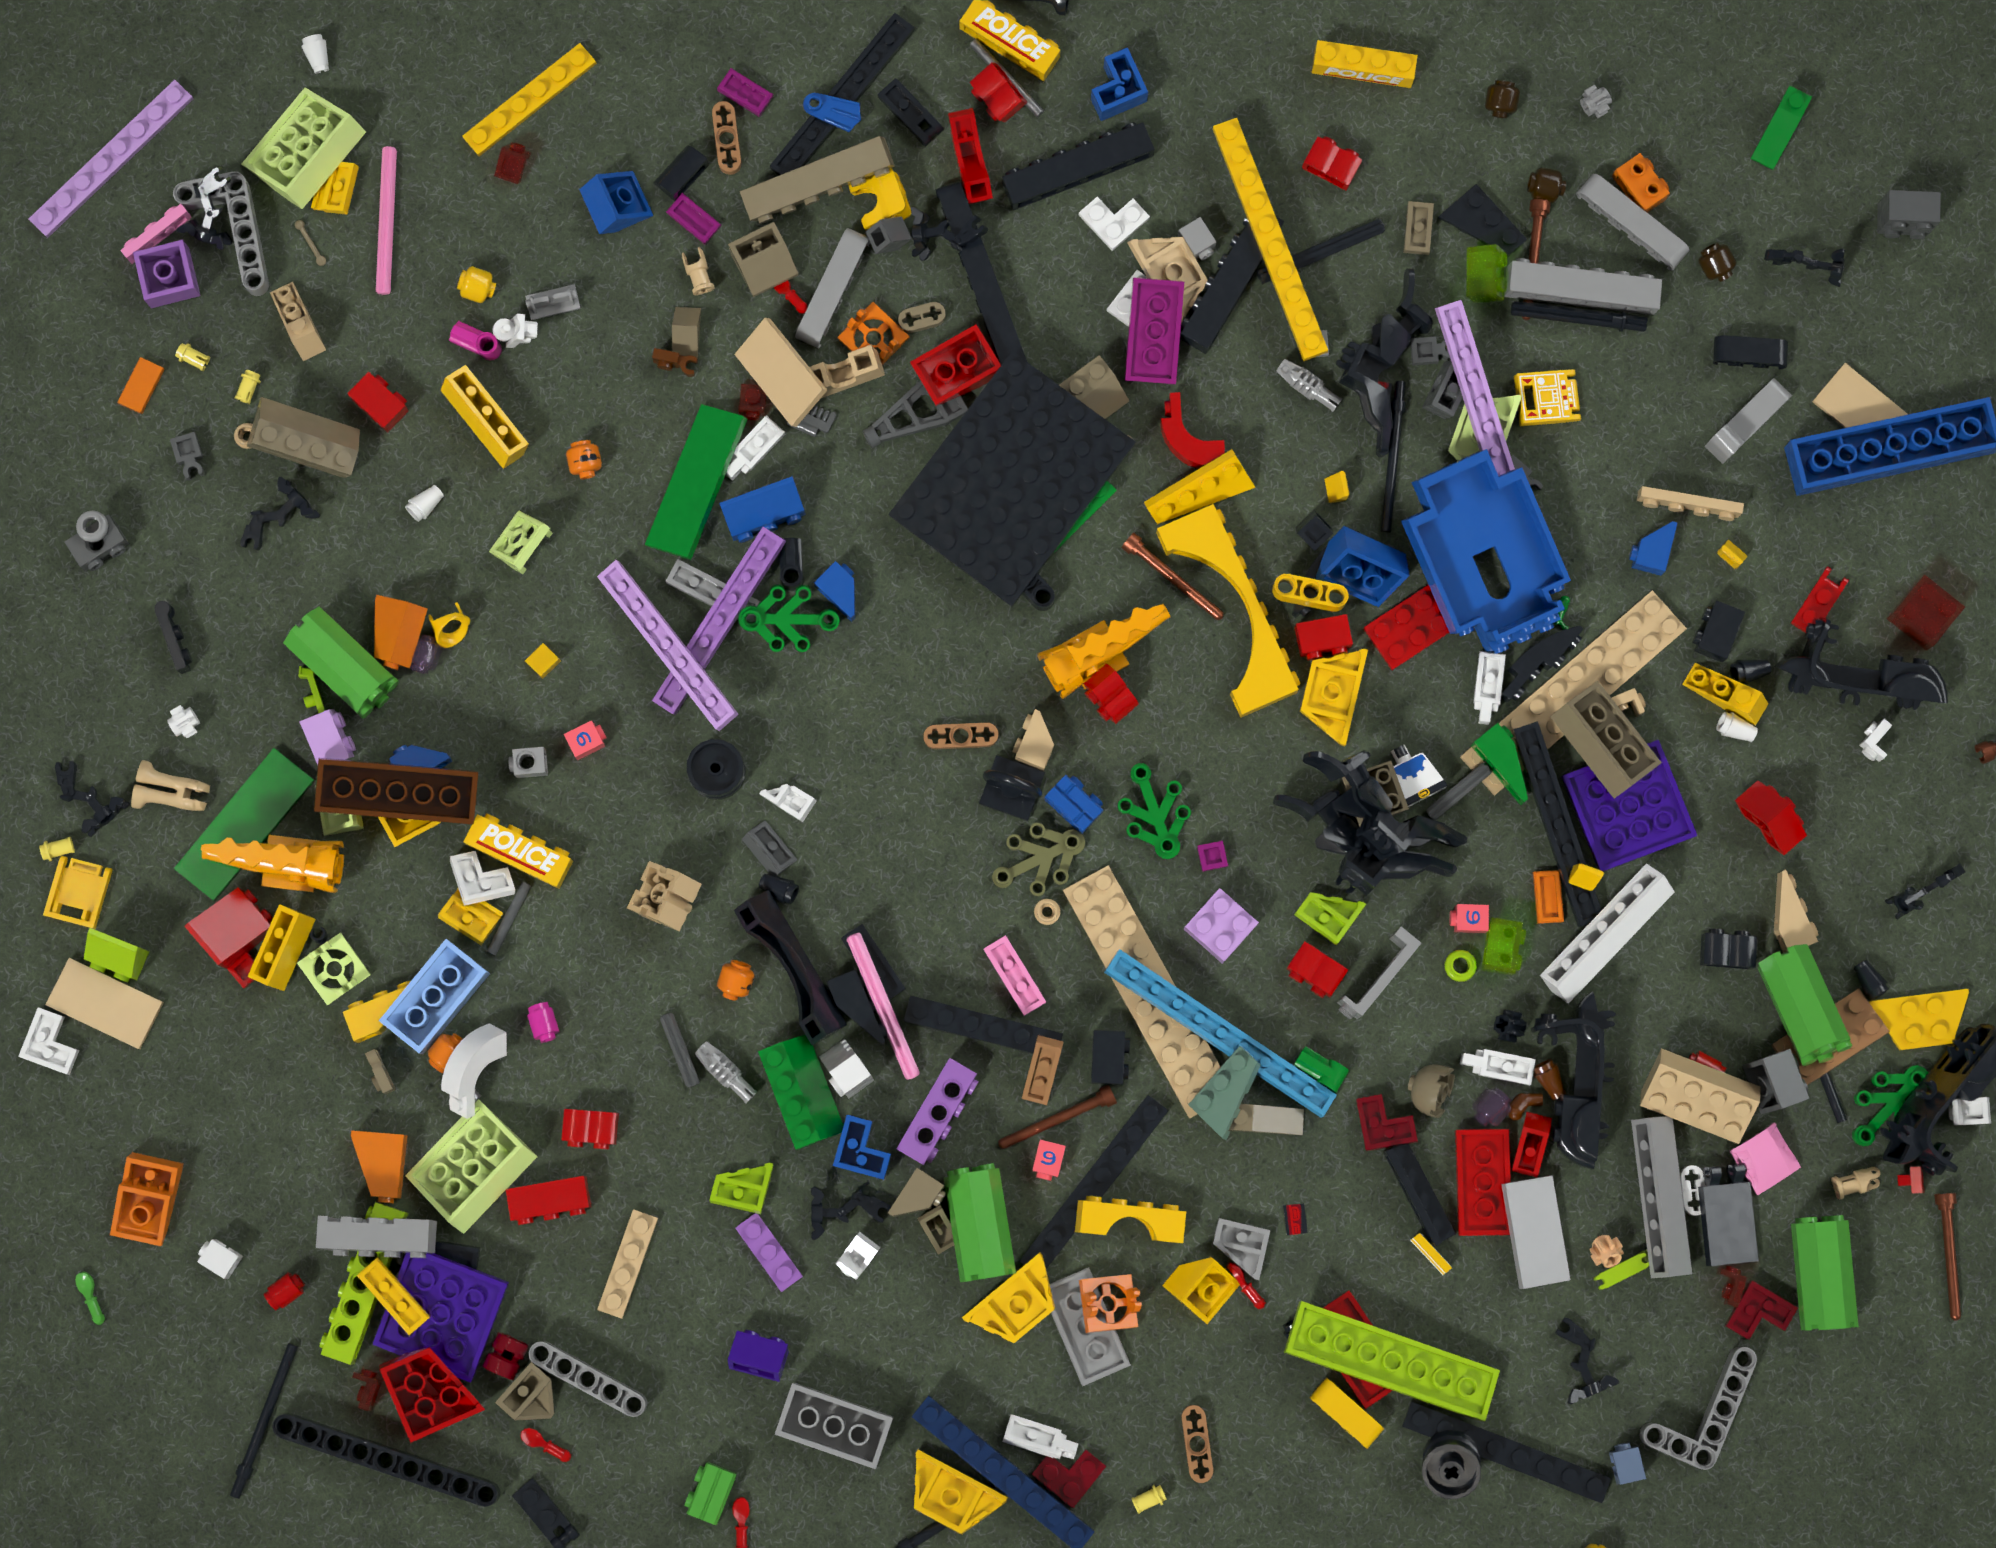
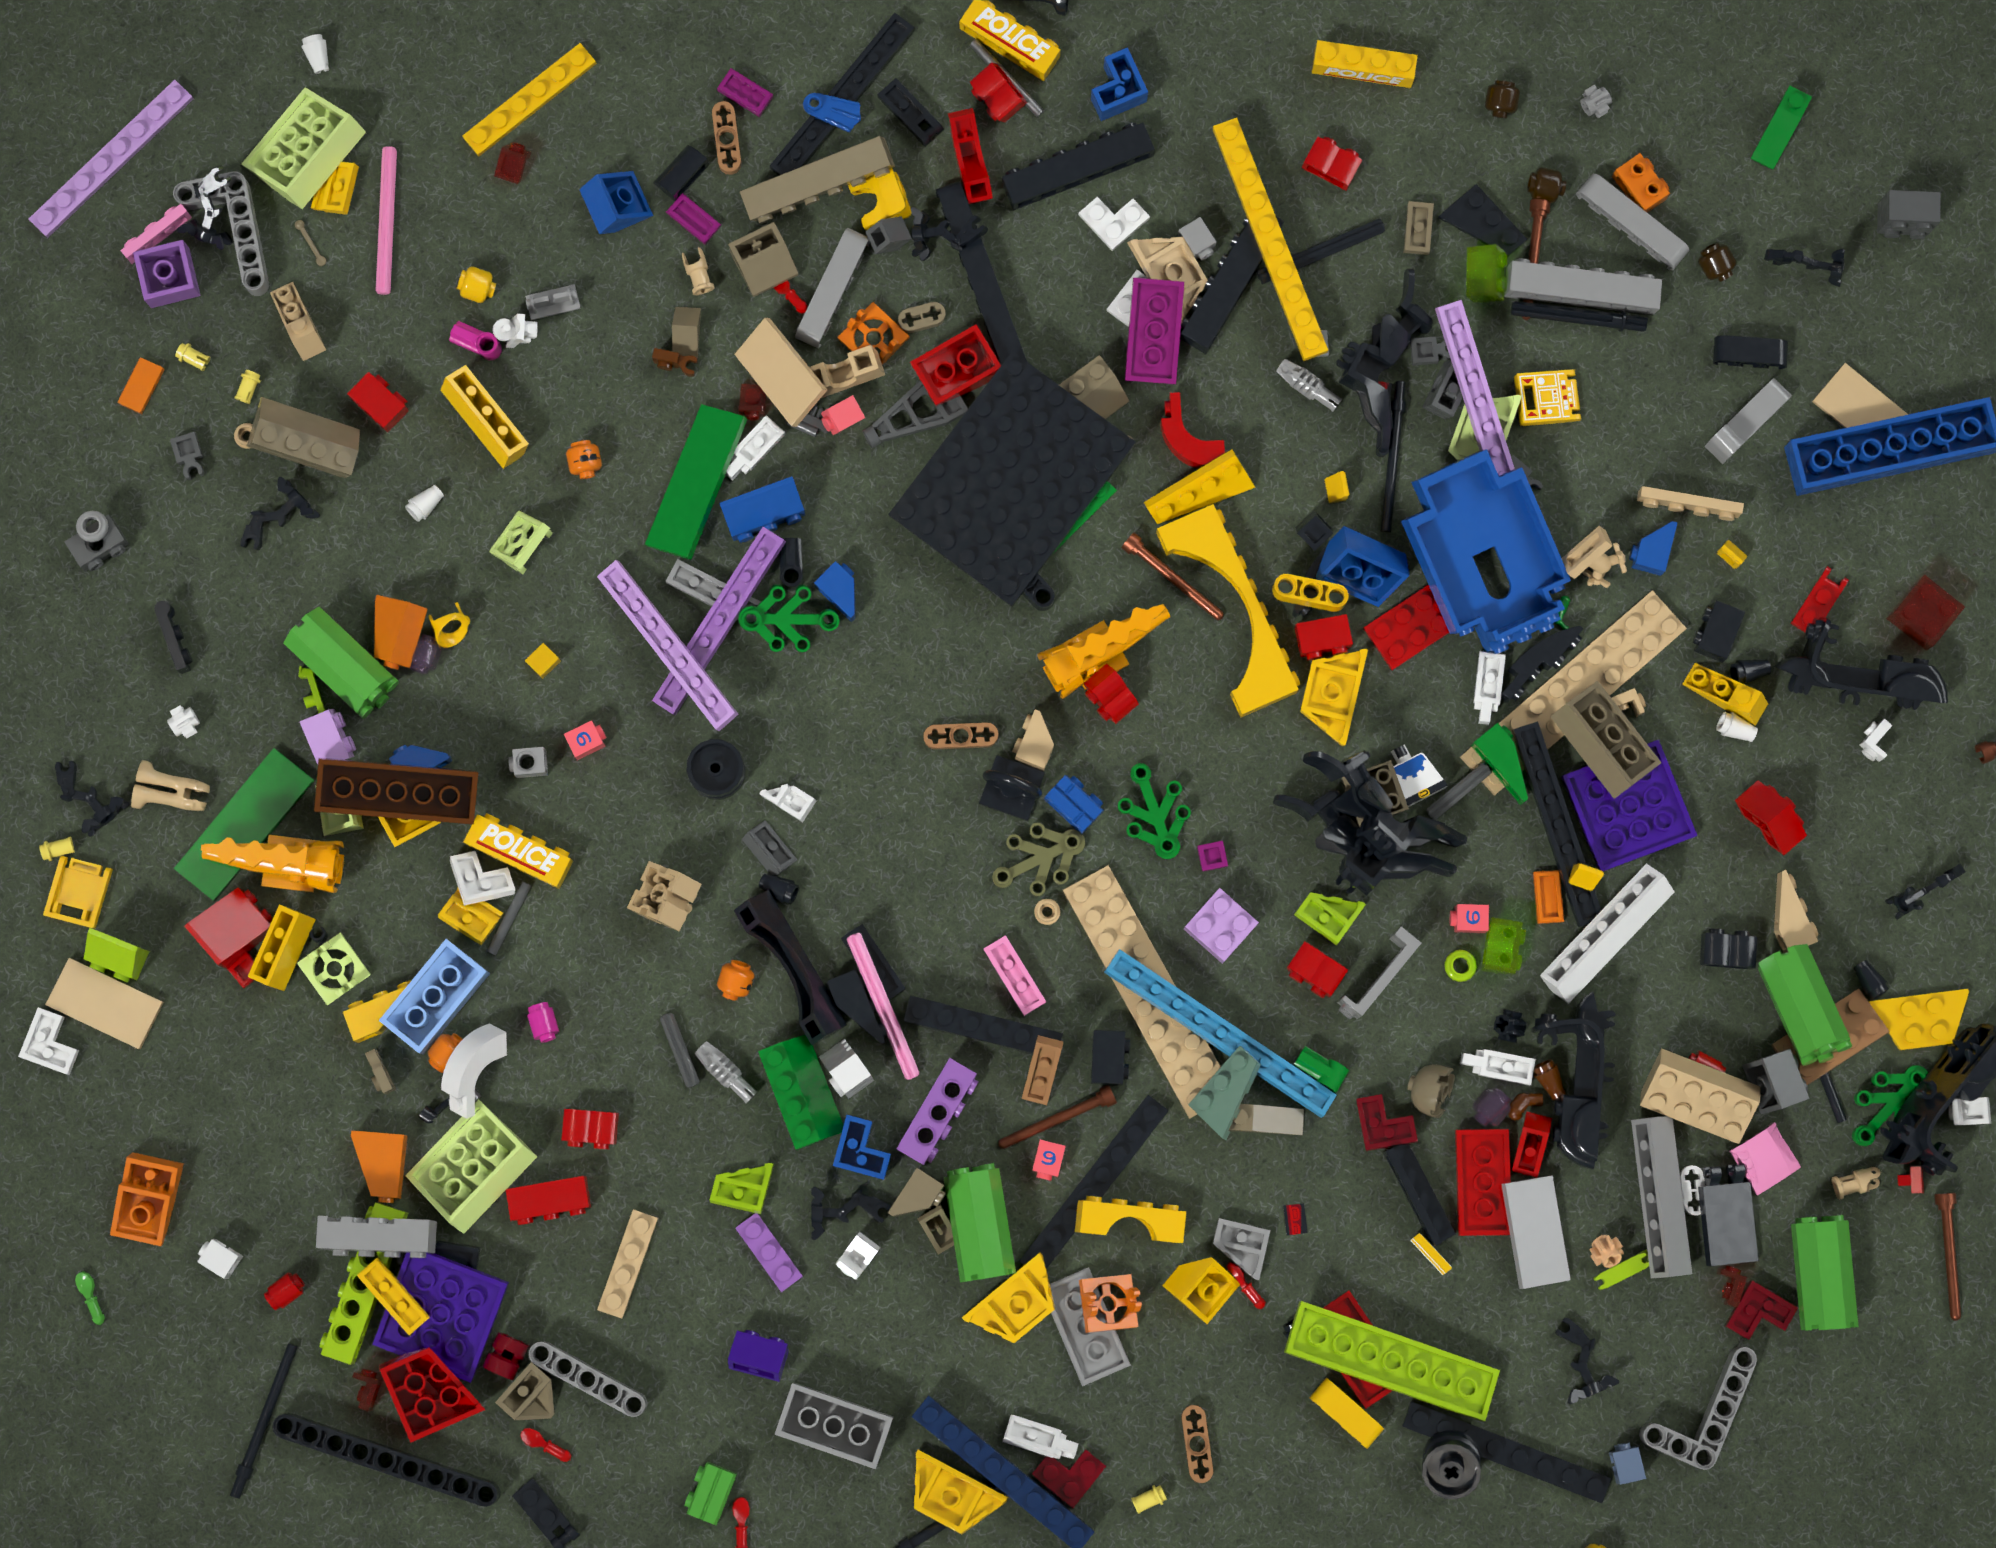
none -> black hand [419,1097,450,1124]
none -> coral brick [821,395,865,435]
none -> tan piece [1562,526,1627,588]

